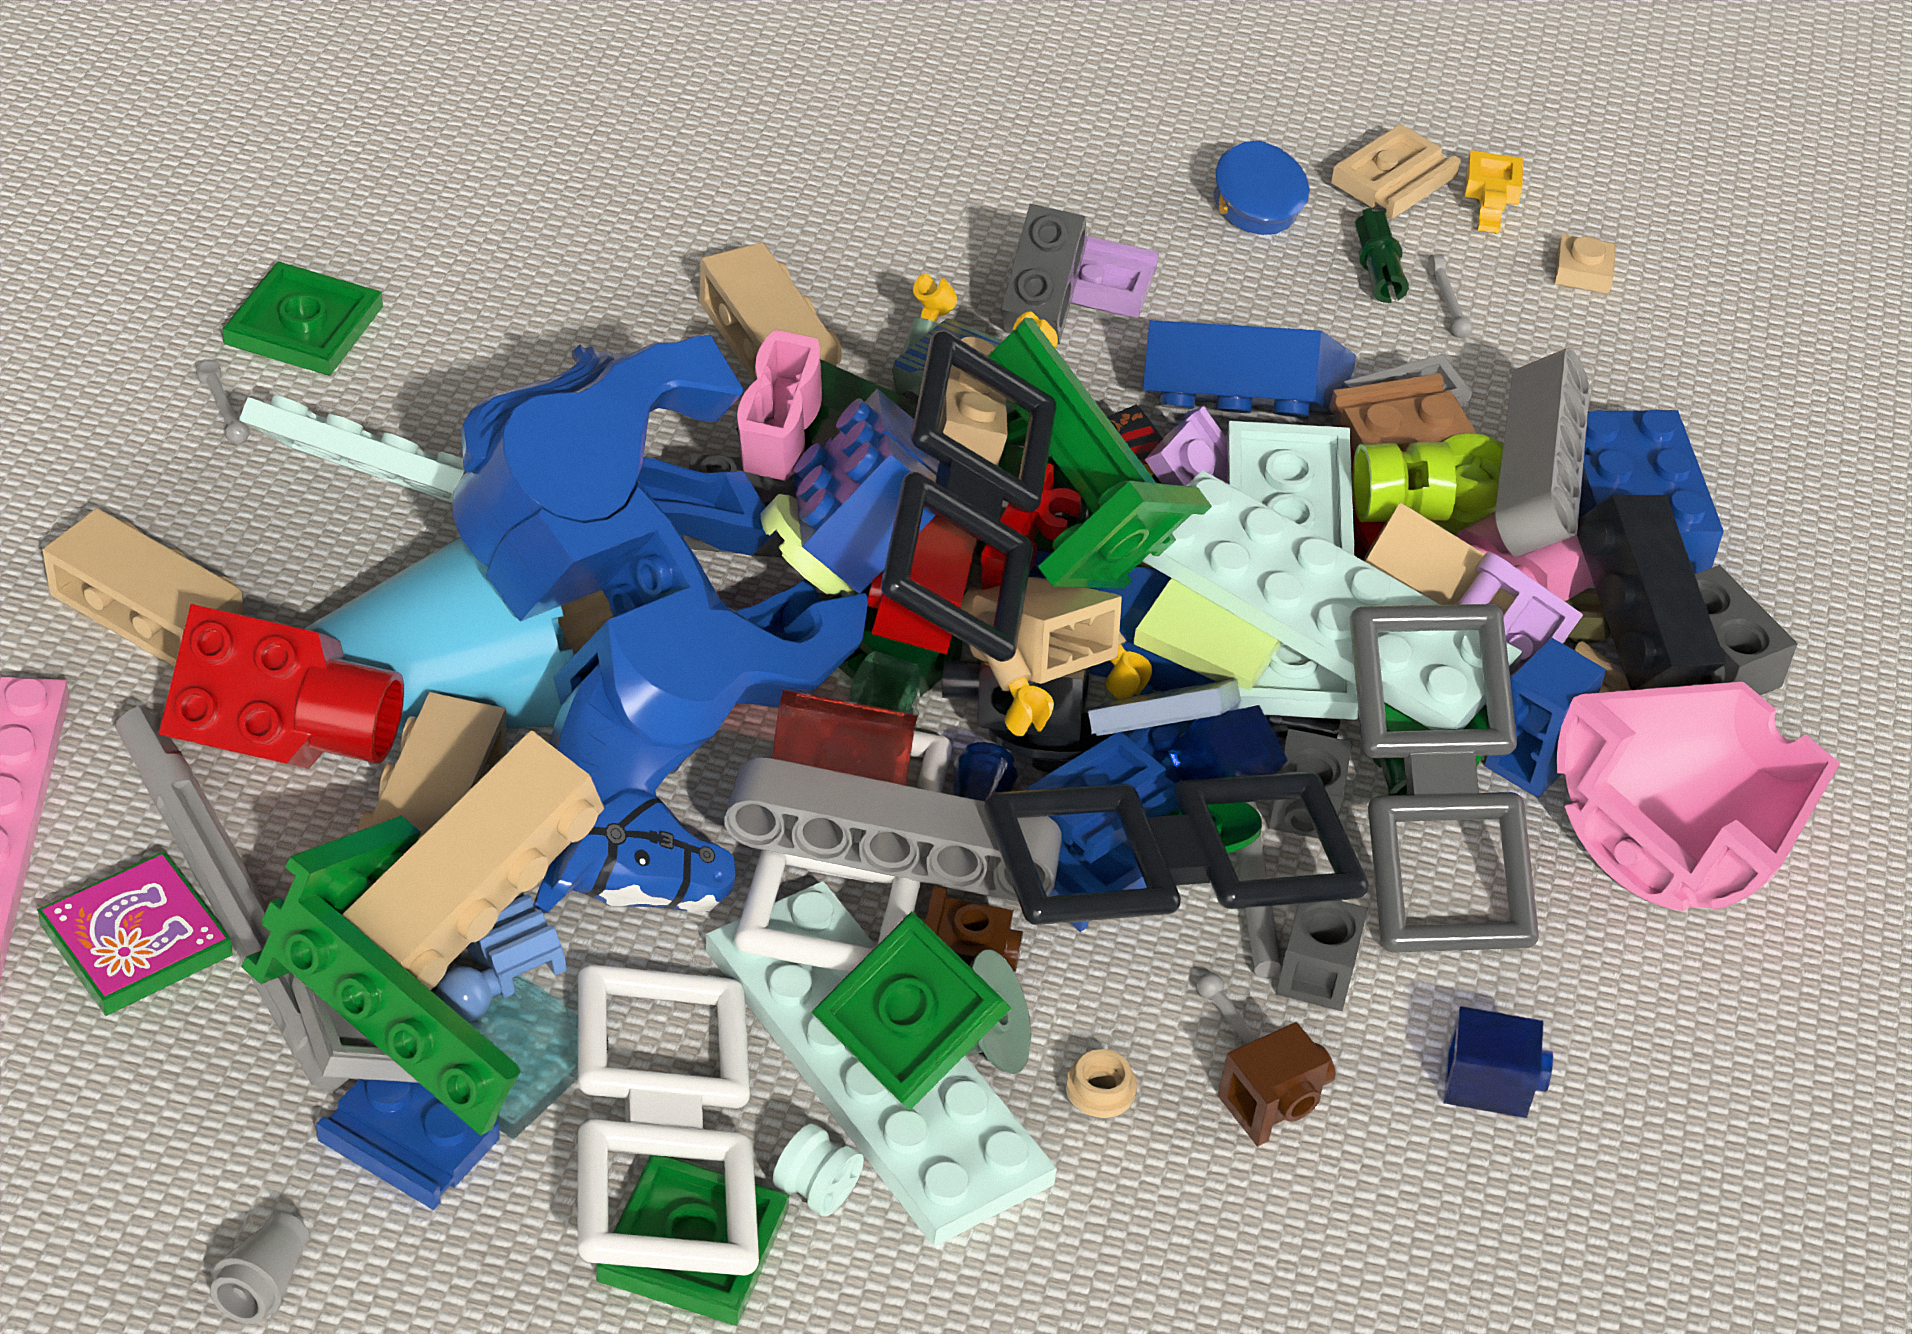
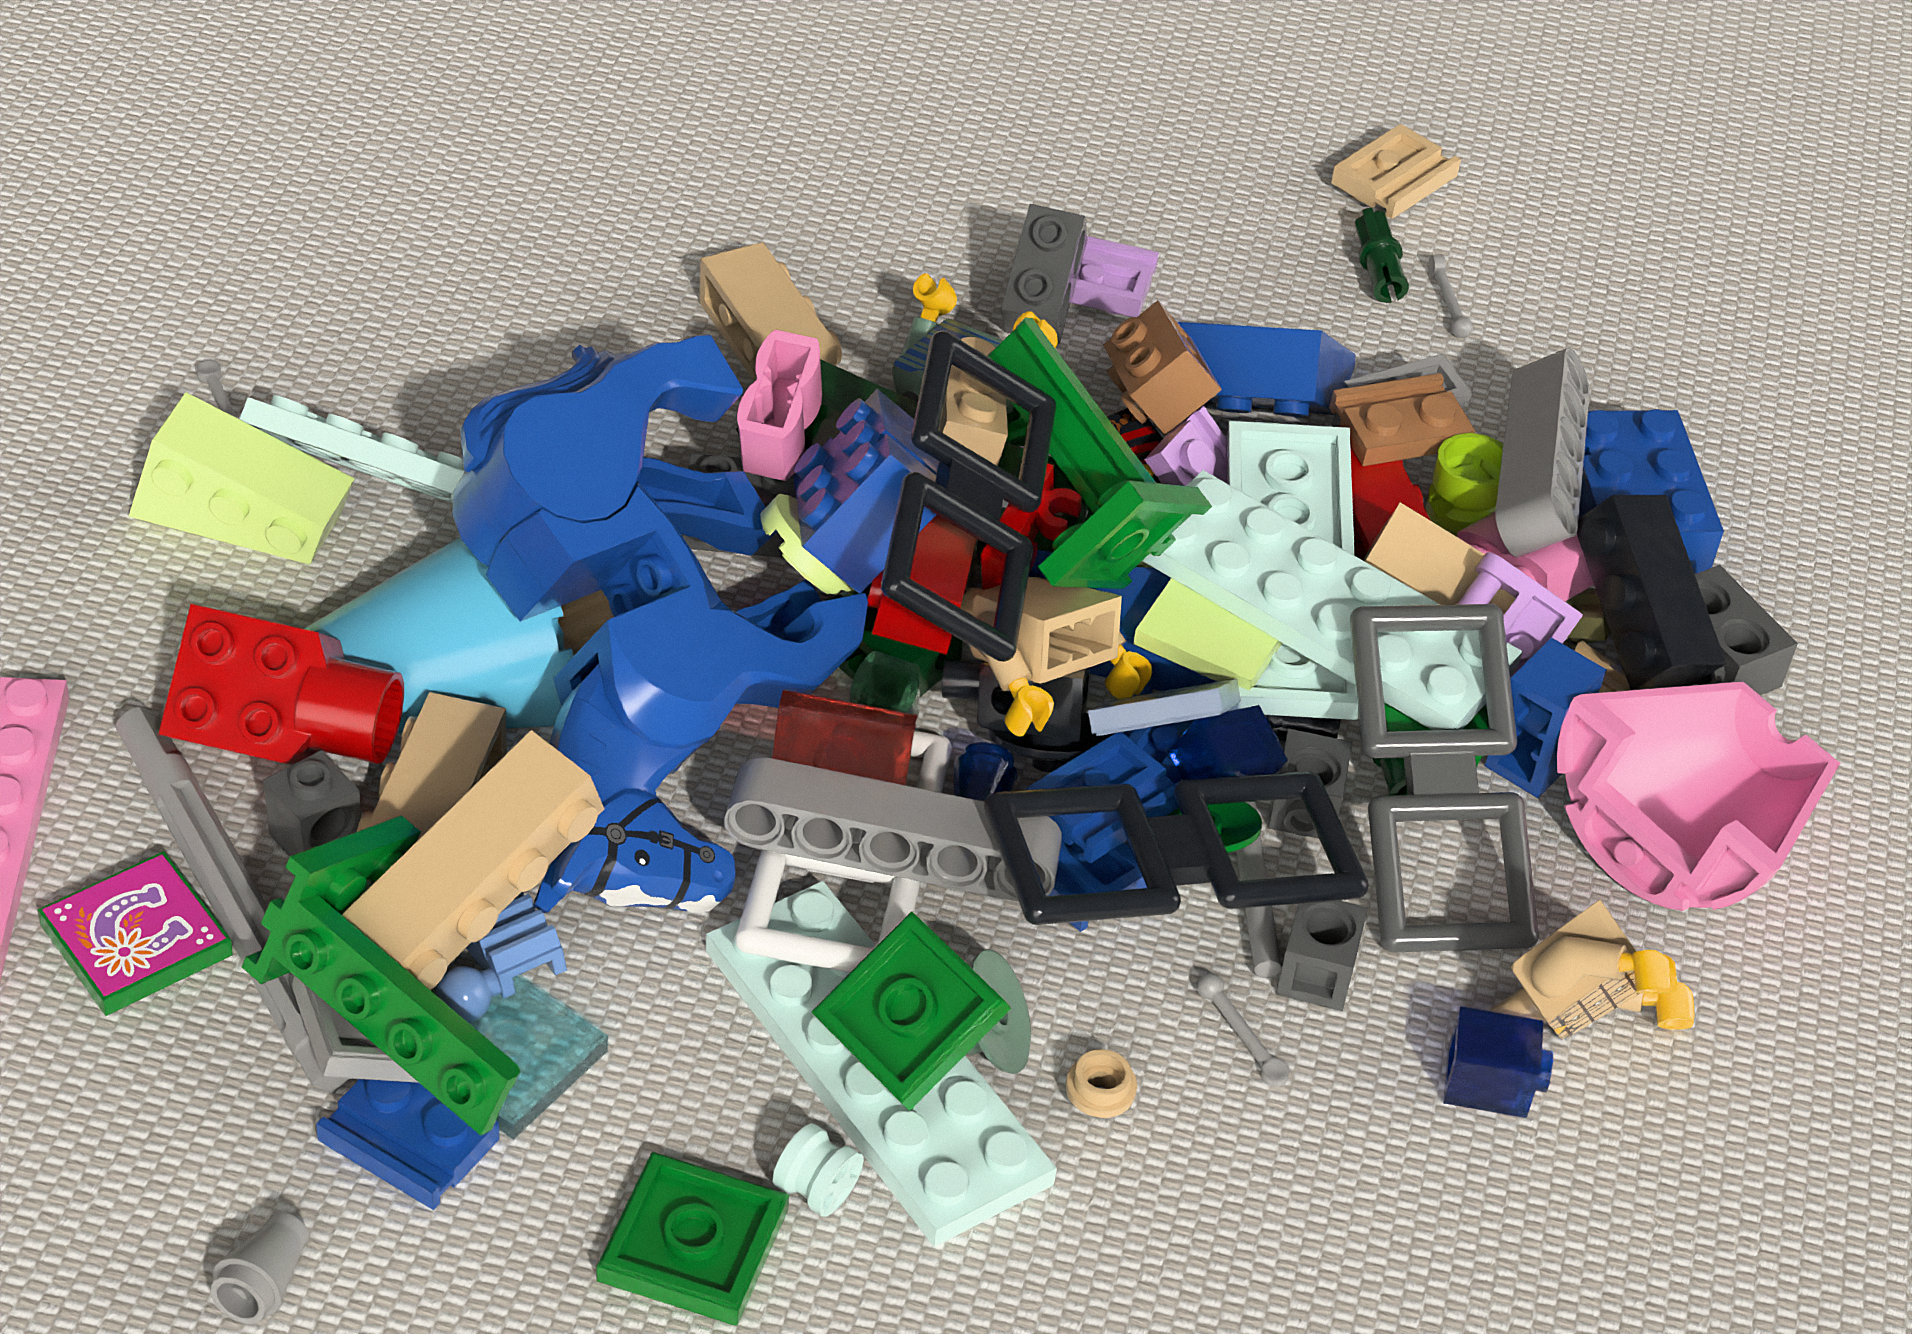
tan brick [42,508,244,667] -> none
green tile [222,261,383,376] -> none
white bar [578,965,759,1275] -> none
reddish brown brick [925,886,1023,972] -> none
blue piece [1214,141,1310,235] -> none
reddish brown brick [1218,1022,1336,1147] -> none
lime wheel [1352,442,1456,522] -> none
yellow plate [1465,150,1523,233] -> none
tan plate [1554,234,1616,294] -> none
none -> yellowish green wedge [129,392,355,565]
none -> dark grey brick [263,750,361,857]
none -> medium nougat brick [1103,300,1222,435]
none -> tan torso [1489,900,1695,1044]

